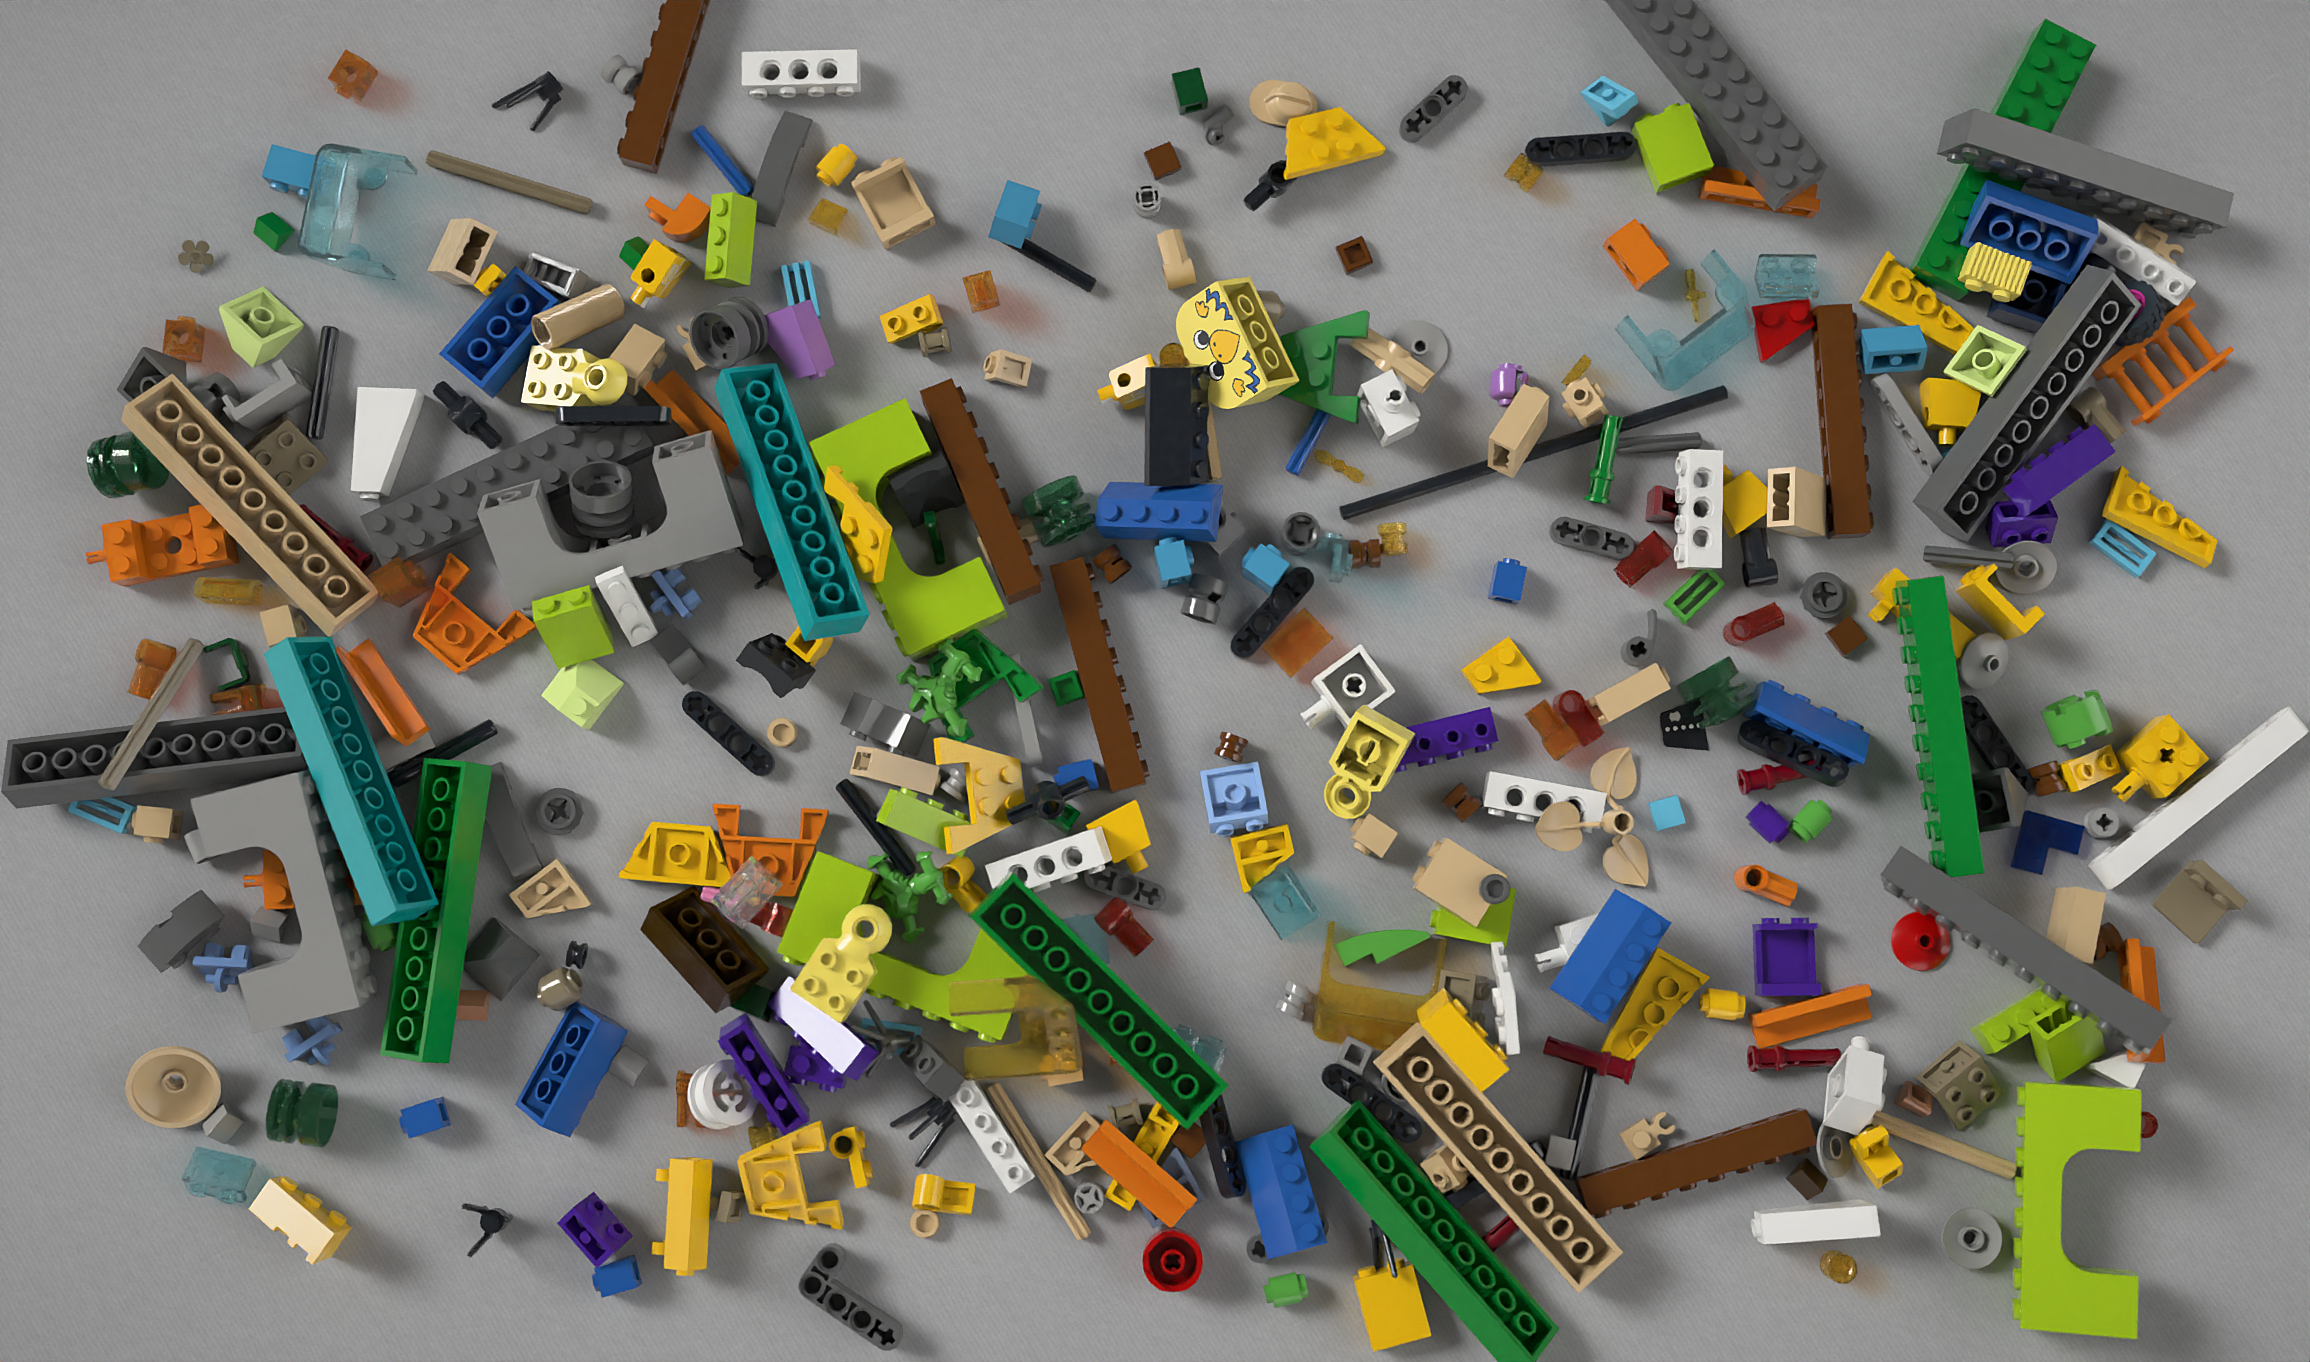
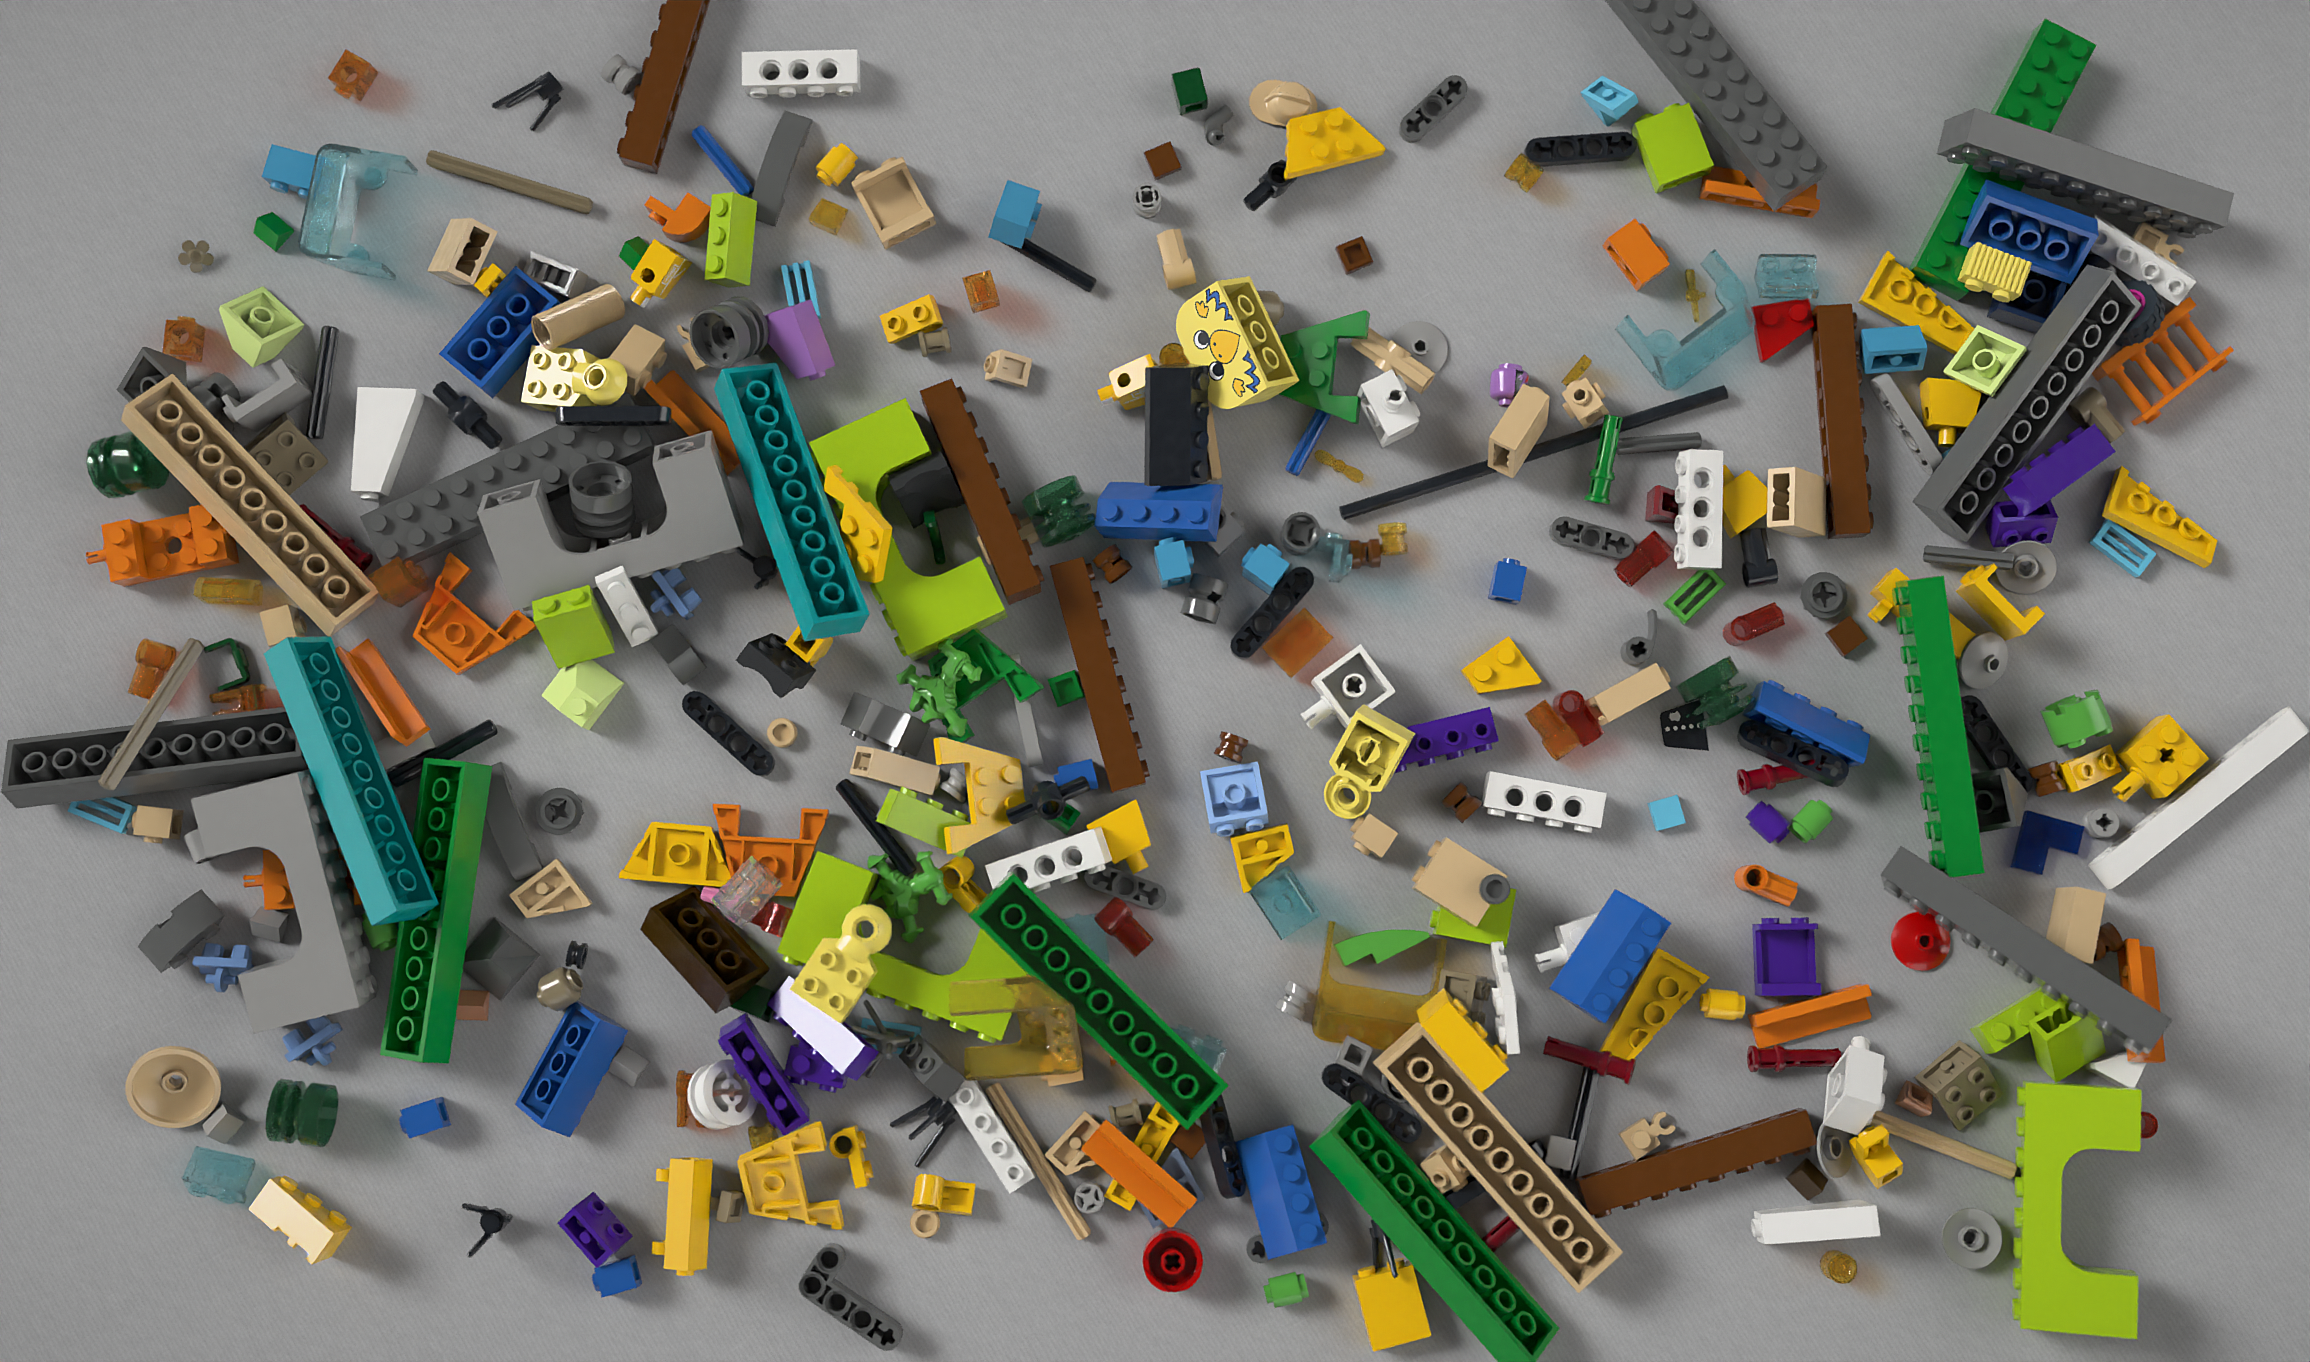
tan plant [1535,747,1649,886] -> none
dark tan bracket [2152,860,2248,943] -> none

